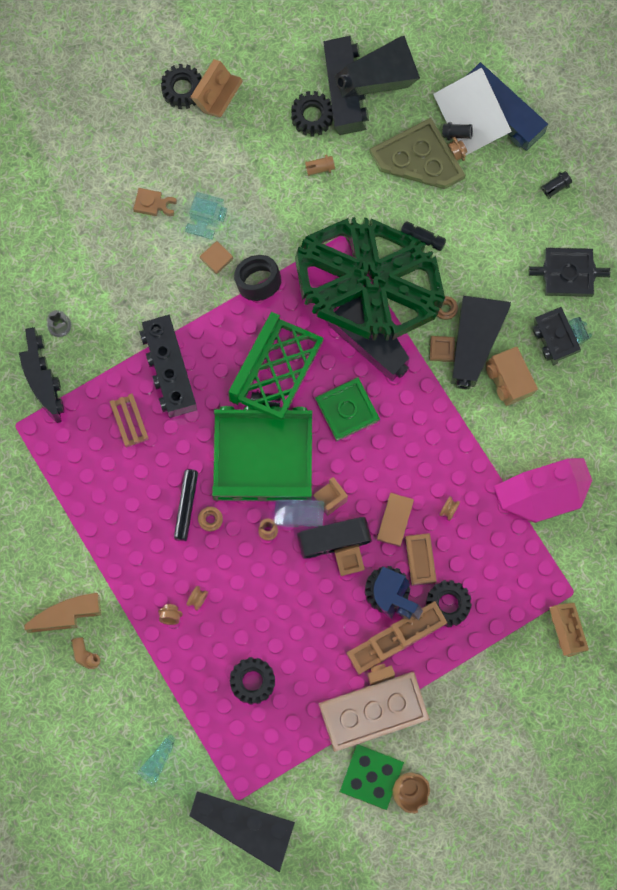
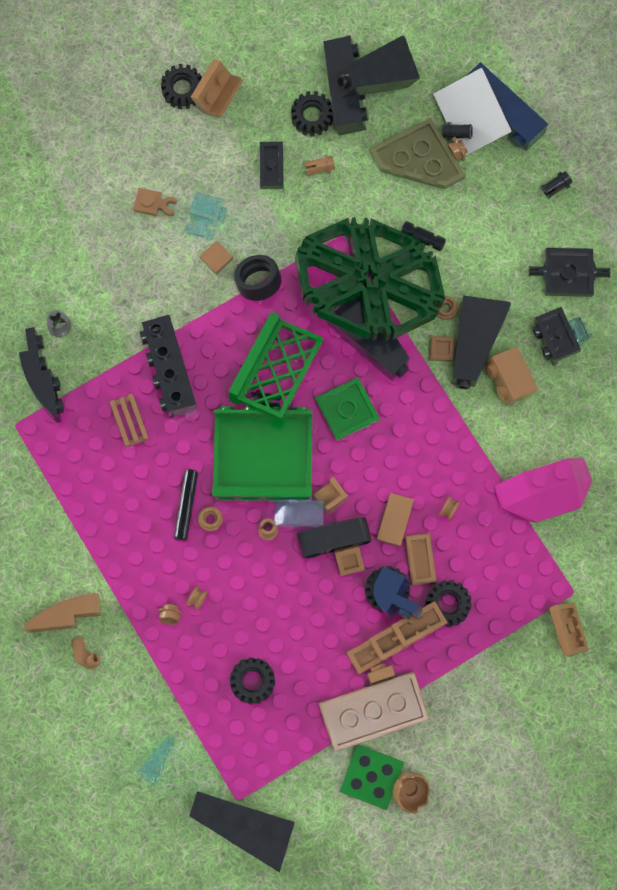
none -> black plate [260,141,284,189]

